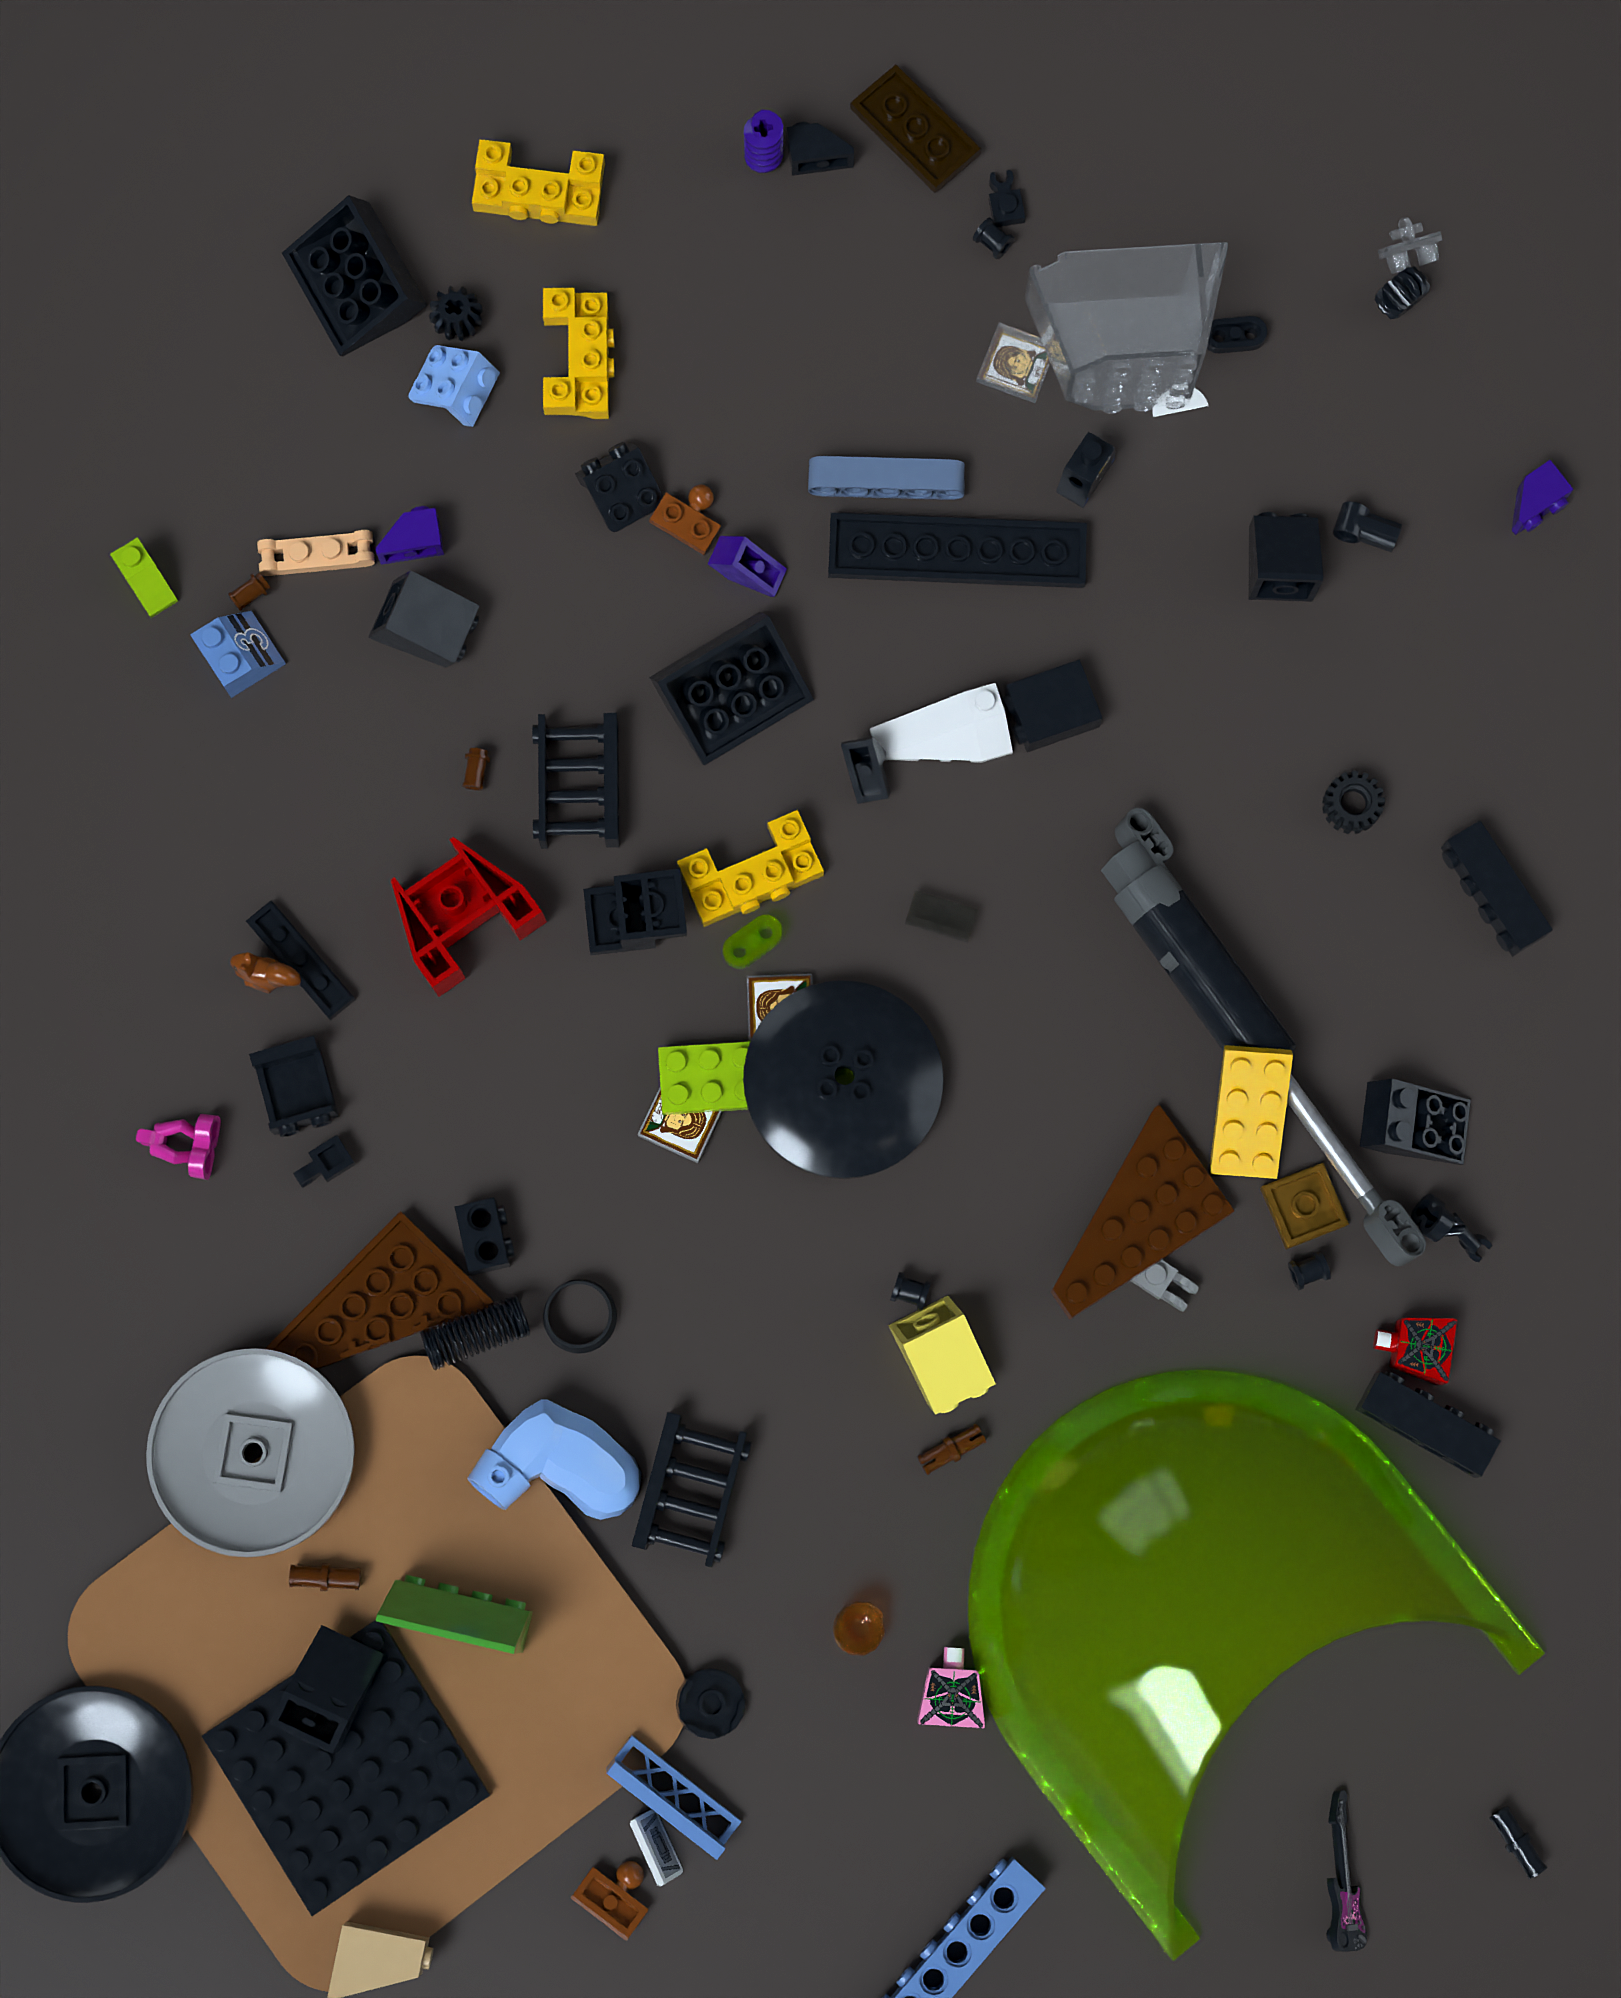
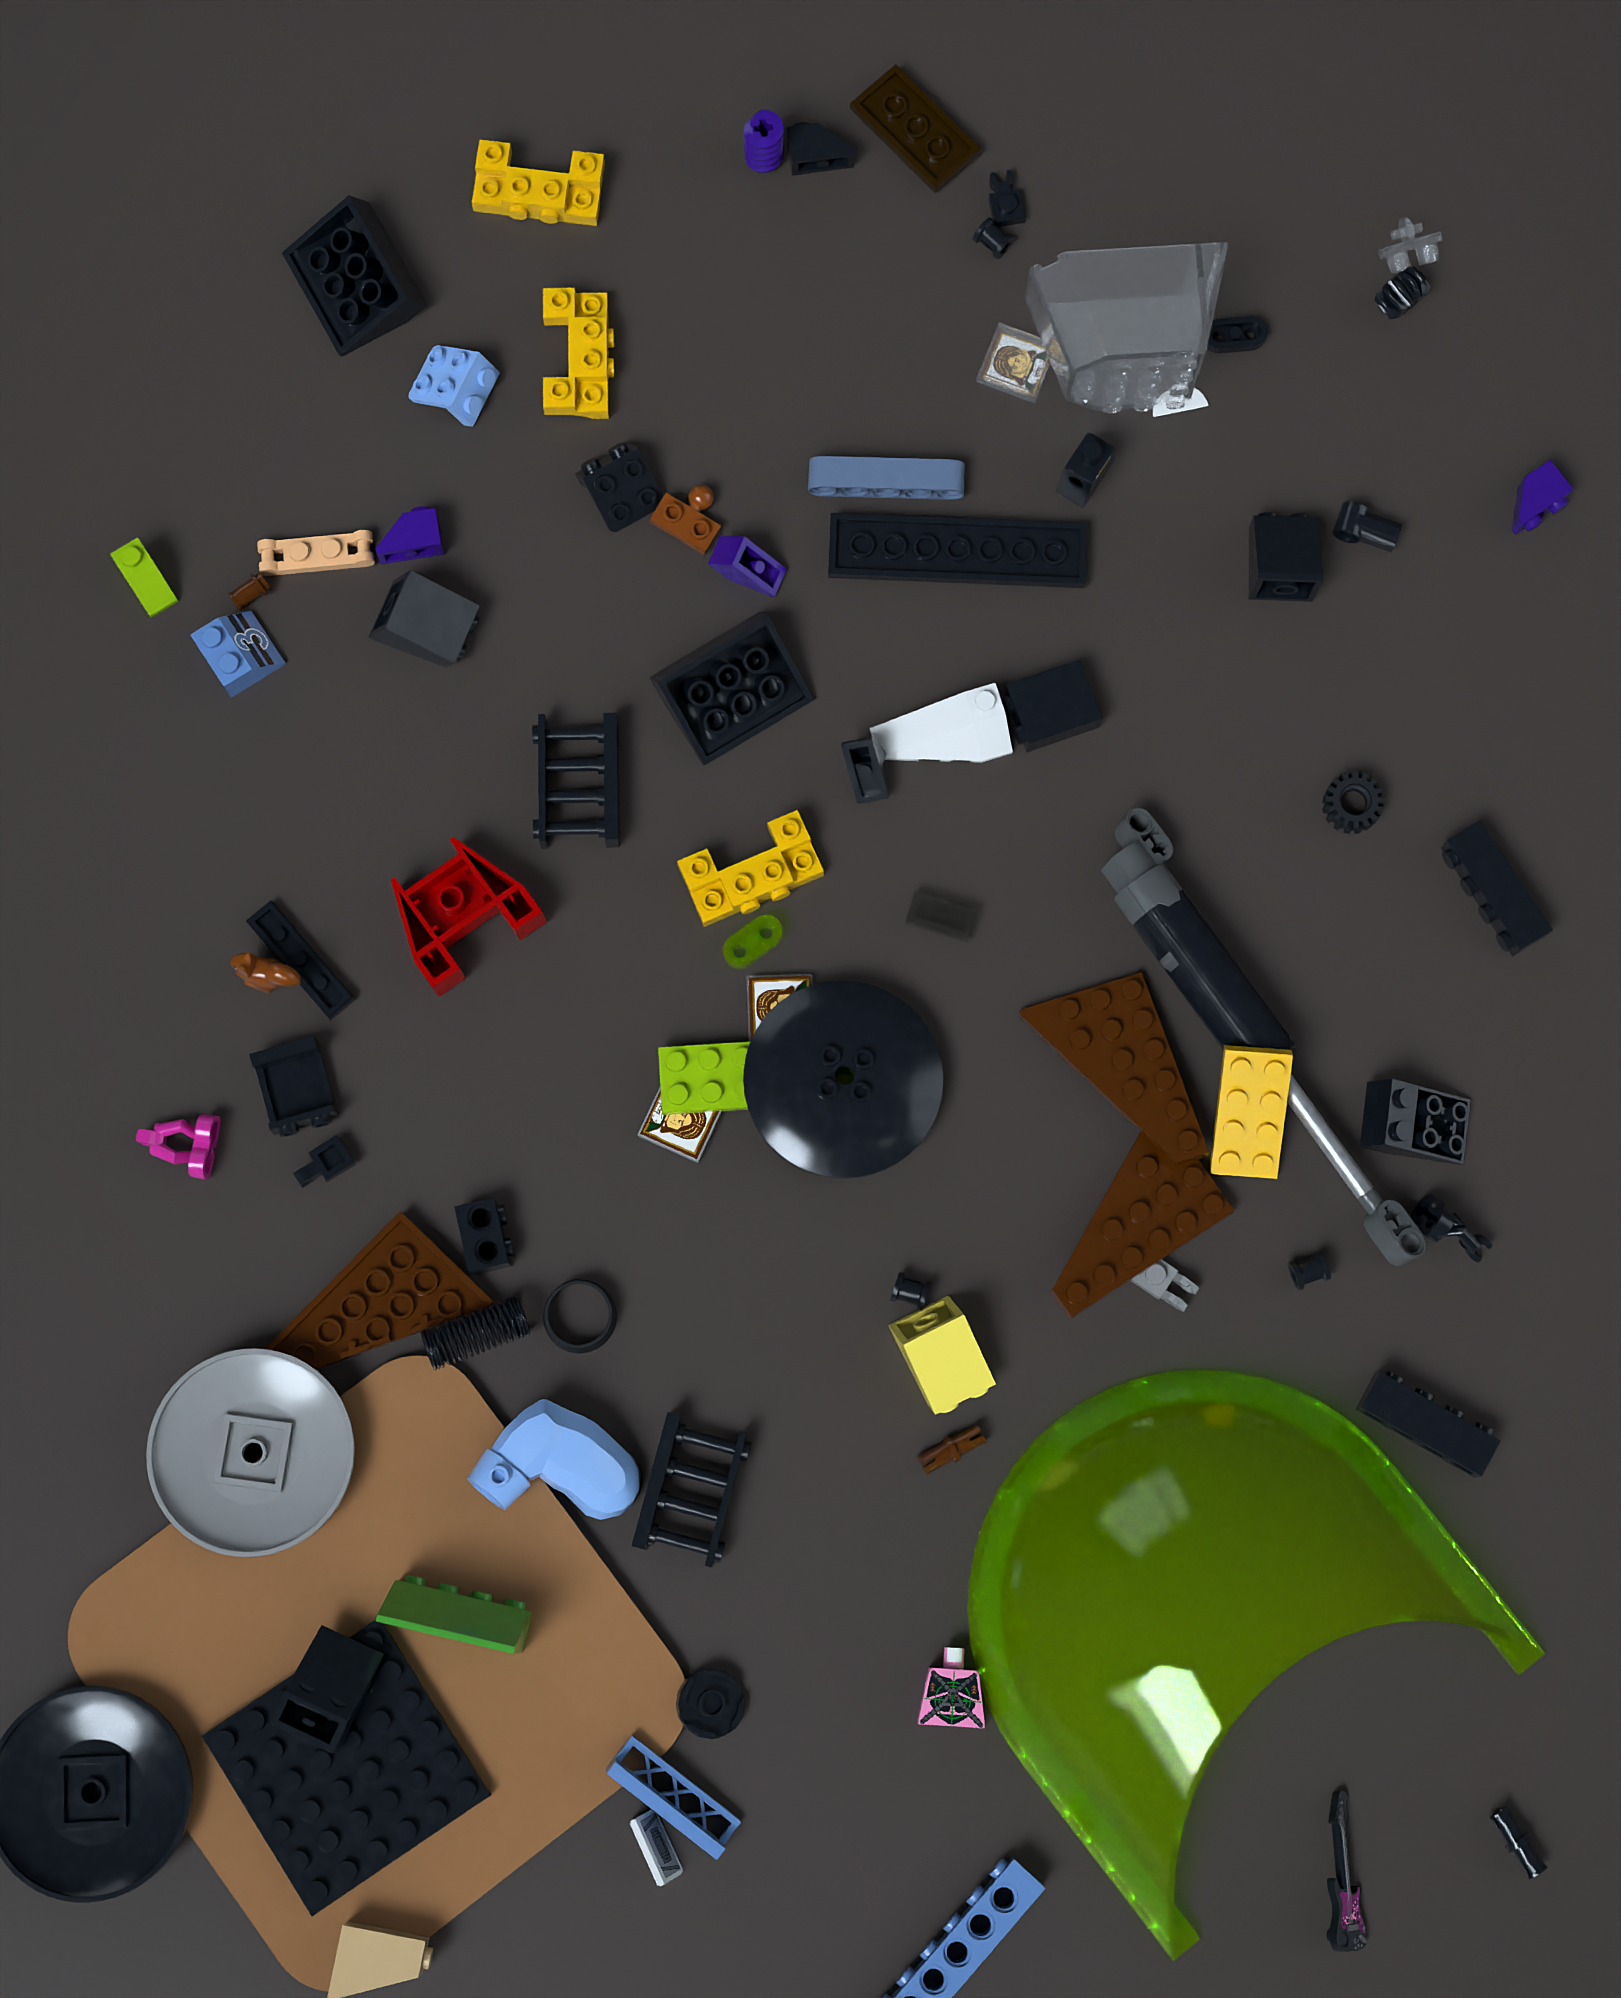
reddish brown pin [289,1563,361,1591] -> none
black gear [429,286,483,341] -> none
reddish brown pin [462,748,491,791] -> none
dark orange plate [571,1861,649,1941] -> none
black bracket [583,869,687,955] -> none
clear orange hair [833,1602,885,1656] -> none
pearl gold tile [1260,1163,1349,1250] -> none
torso [1373,1318,1457,1385] -> none
none -> reddish brown wing [1019,972,1209,1166]

